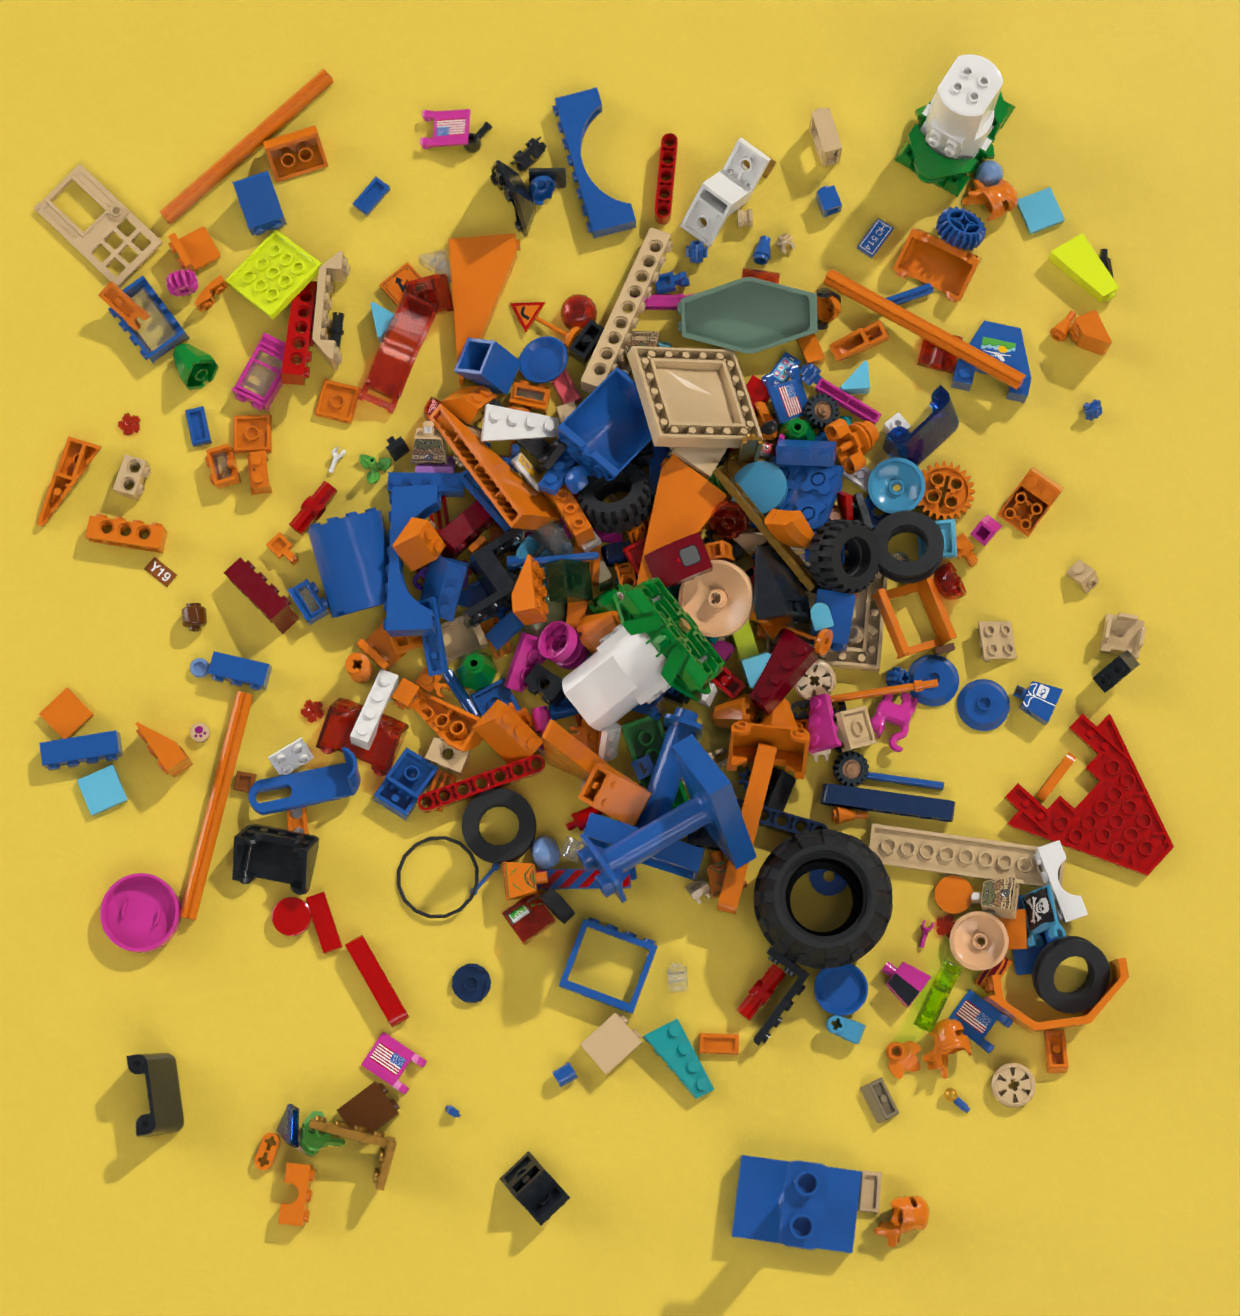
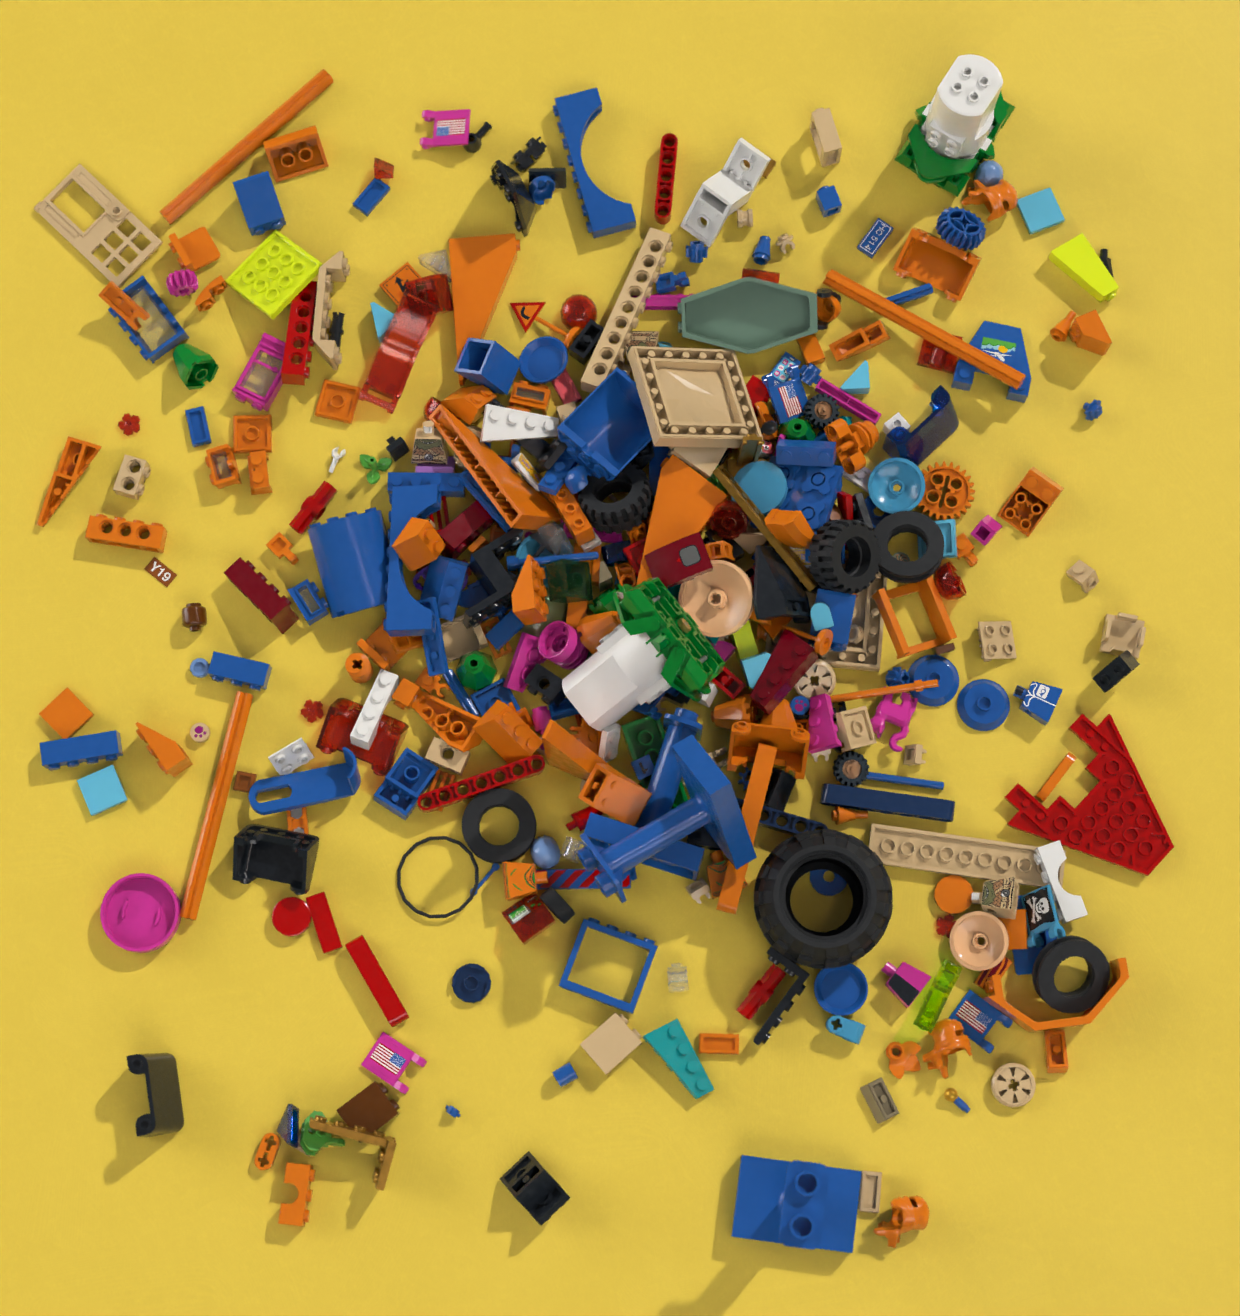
dark pink hand [919,920,934,948] -> none
none -> clear red slope [374,158,394,179]
none -> blue tile [790,696,810,716]
none -> tan tile [903,744,927,766]

